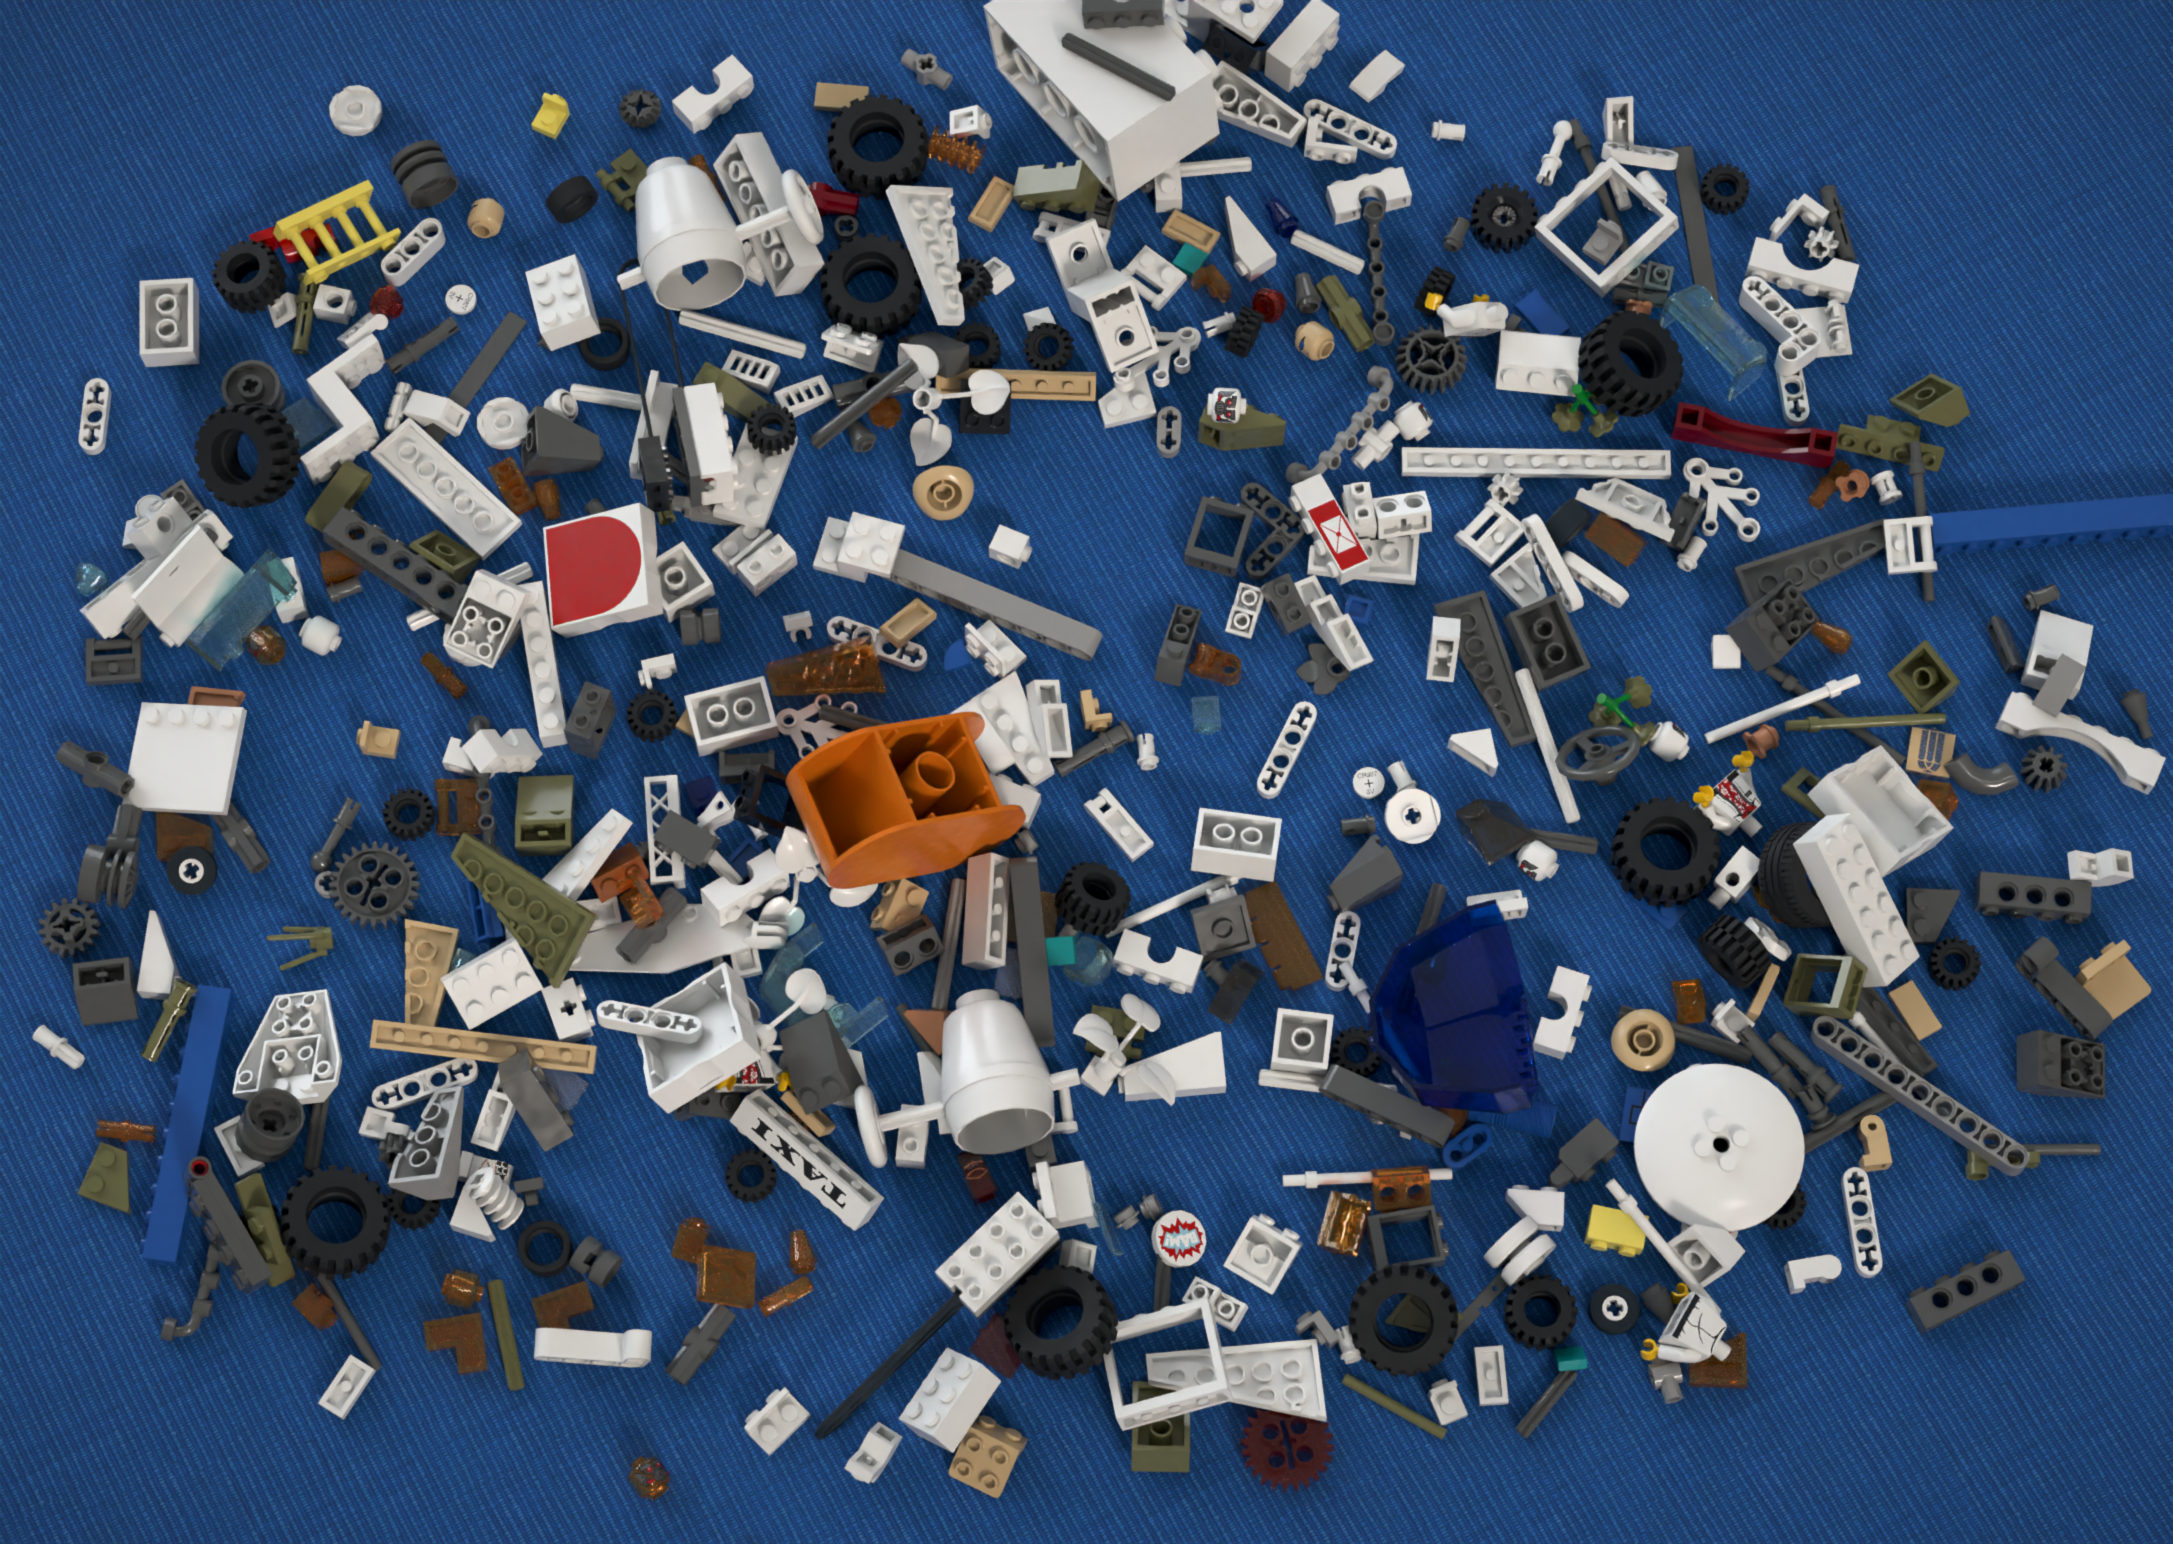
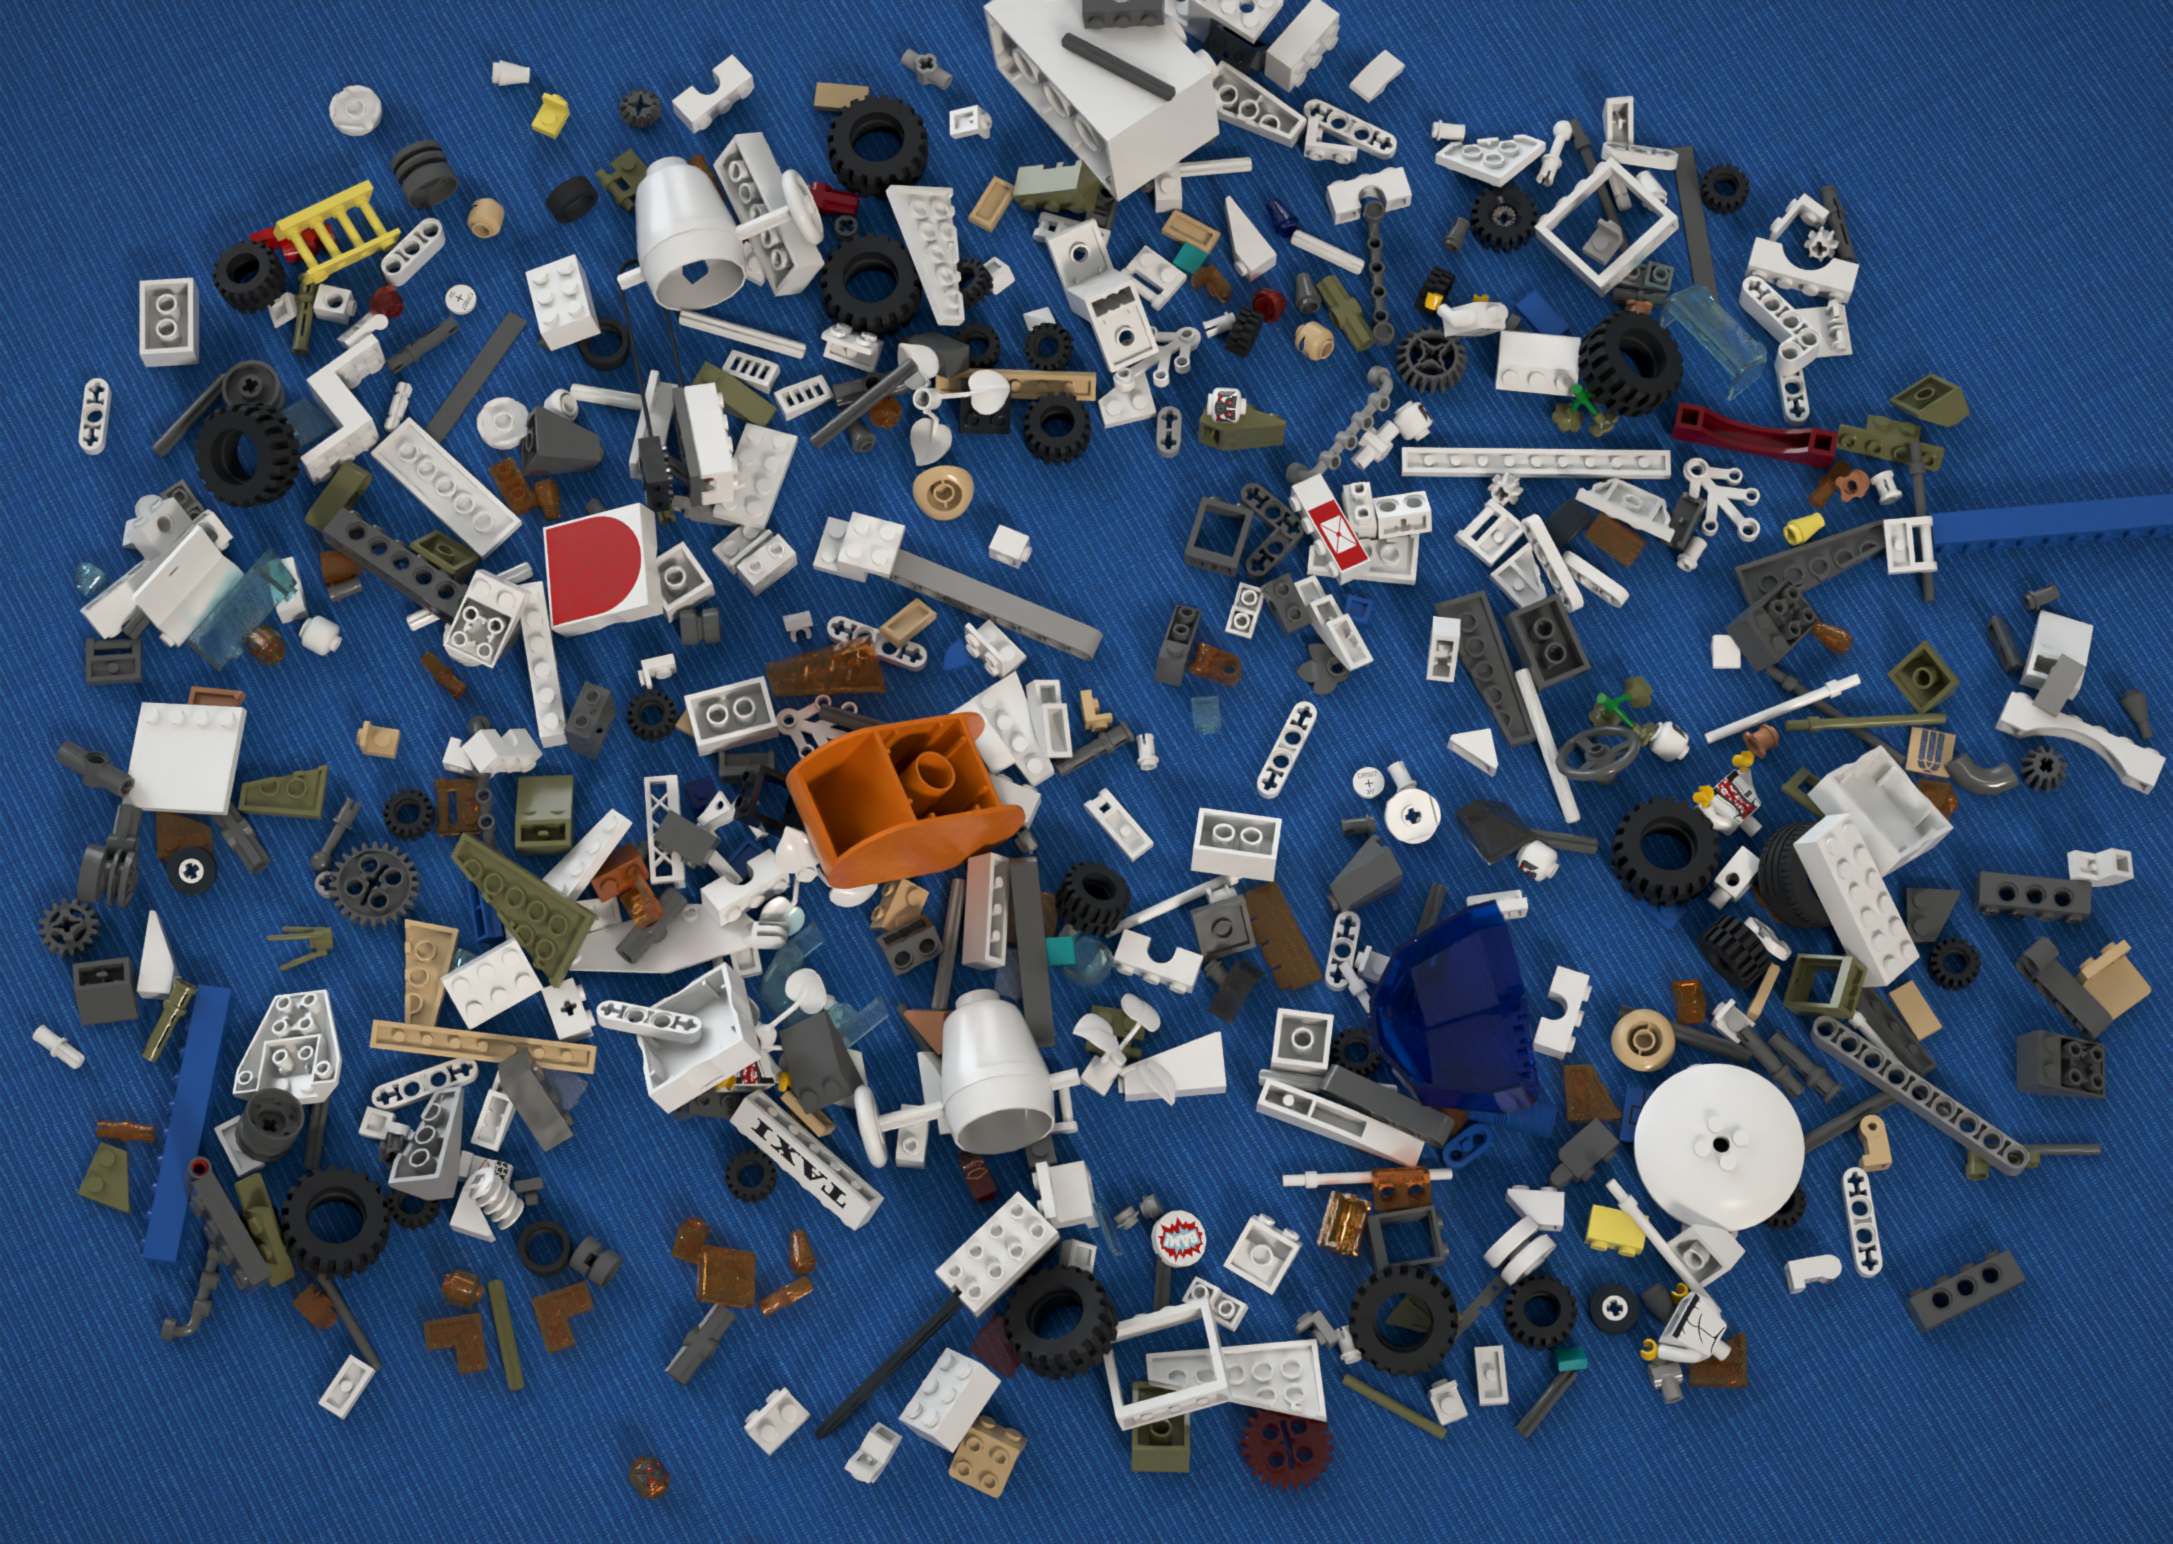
white slope [402,390,470,437] -> none
white beam [534,1328,652,1368] -> none
black tyre [747,403,796,456] -> none
clear orange piece [928,126,986,174] -> none
dark grey pin [1797,1084,1836,1130] -> none
none -> dark grey axle [152,374,226,457]
none -> olive wing [238,764,329,820]
none -> white cone [492,60,530,86]
none -> black tyre [1024,391,1091,466]
none -> white slope [1256,1078,1425,1169]
none -> white bracket [1354,945,1397,988]
none -> white plate [1436,134,1546,187]
none -> clear orange wing [1563,1064,1622,1123]
none -> light yellow cone [1783,512,1825,546]

